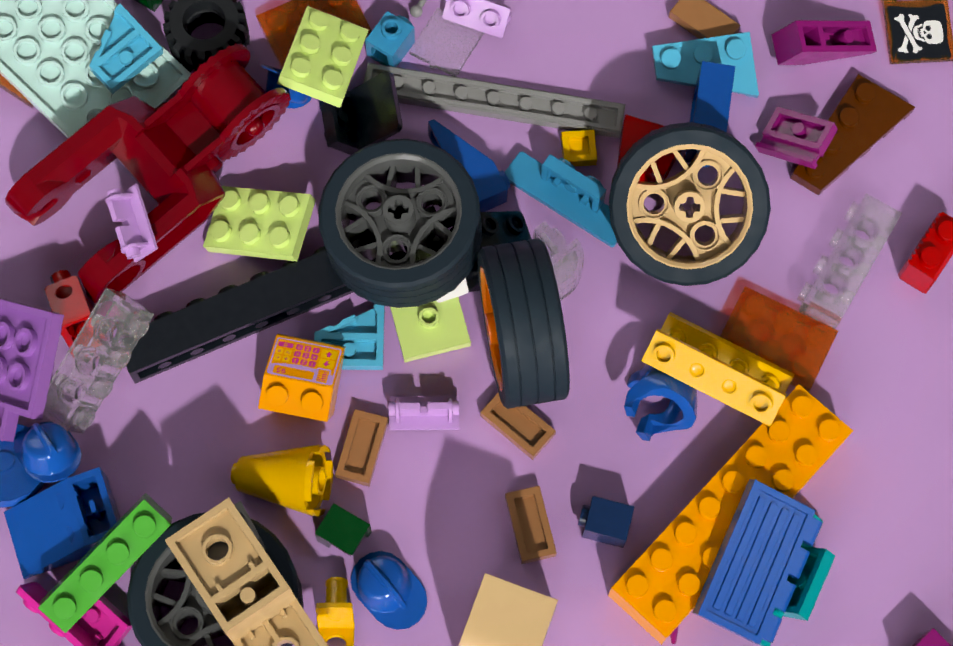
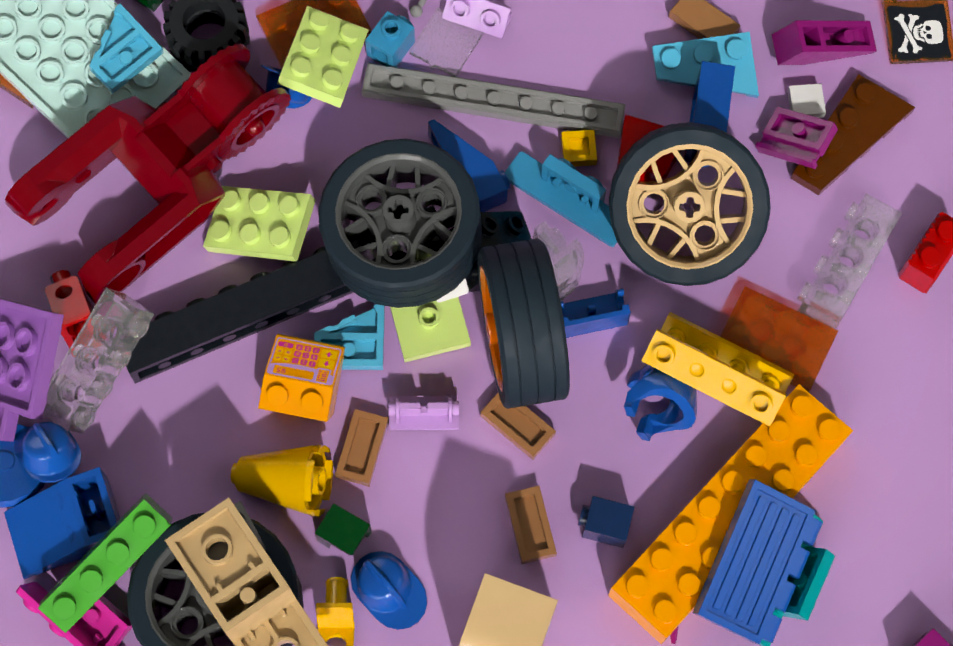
lavender hinge [105,184,158,262] -> none
black bracket [320,71,403,155] -> none
none -> blue hinge [560,288,631,338]
none -> white tile [787,83,826,118]

